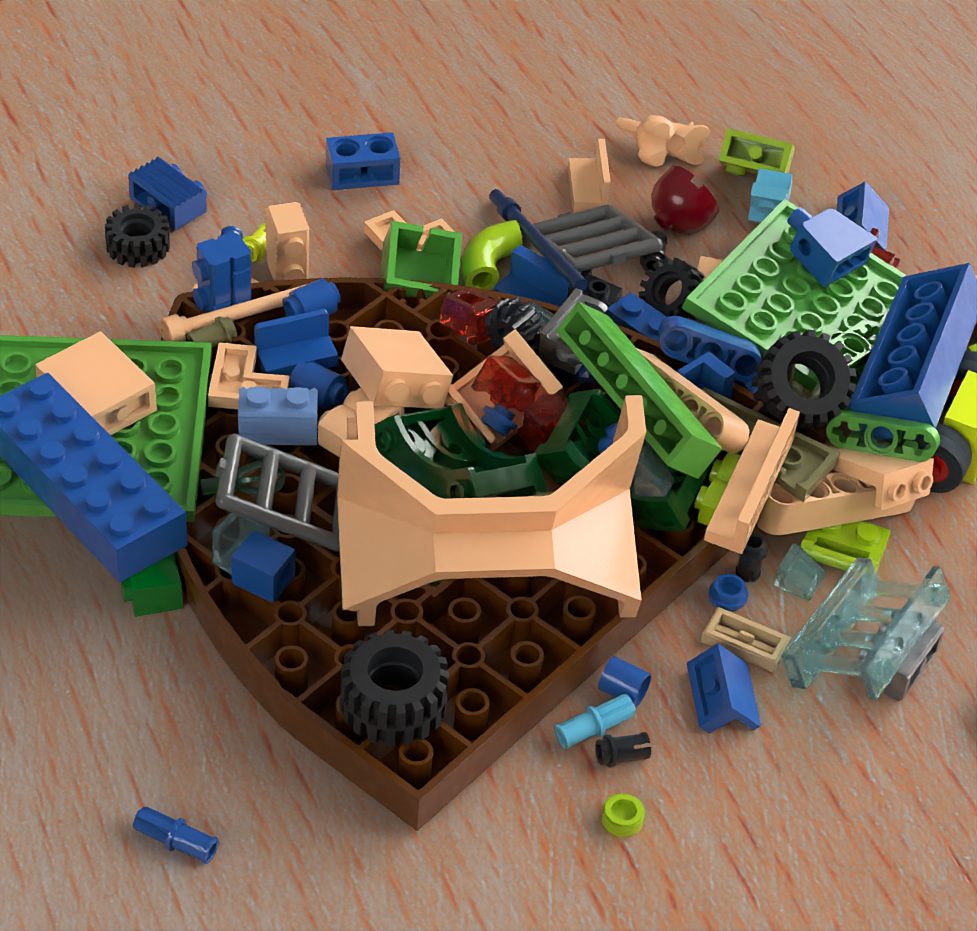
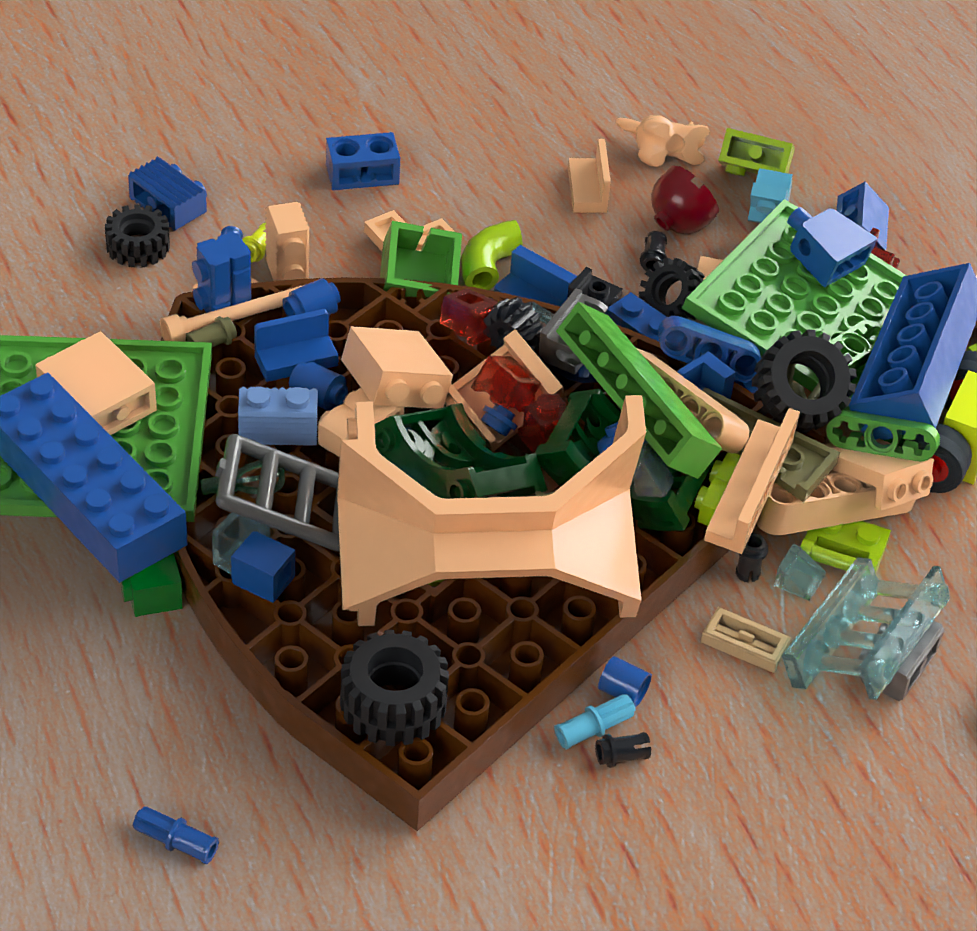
light nougat plate [208,343,290,409] -> none
dark blue bar [489,189,588,292] -> none
dark grey bar [521,204,663,272] -> none
lime tile [601,793,645,837] -> none
blue panel [687,643,761,734] -> none
blue plate [708,574,748,611] -> none

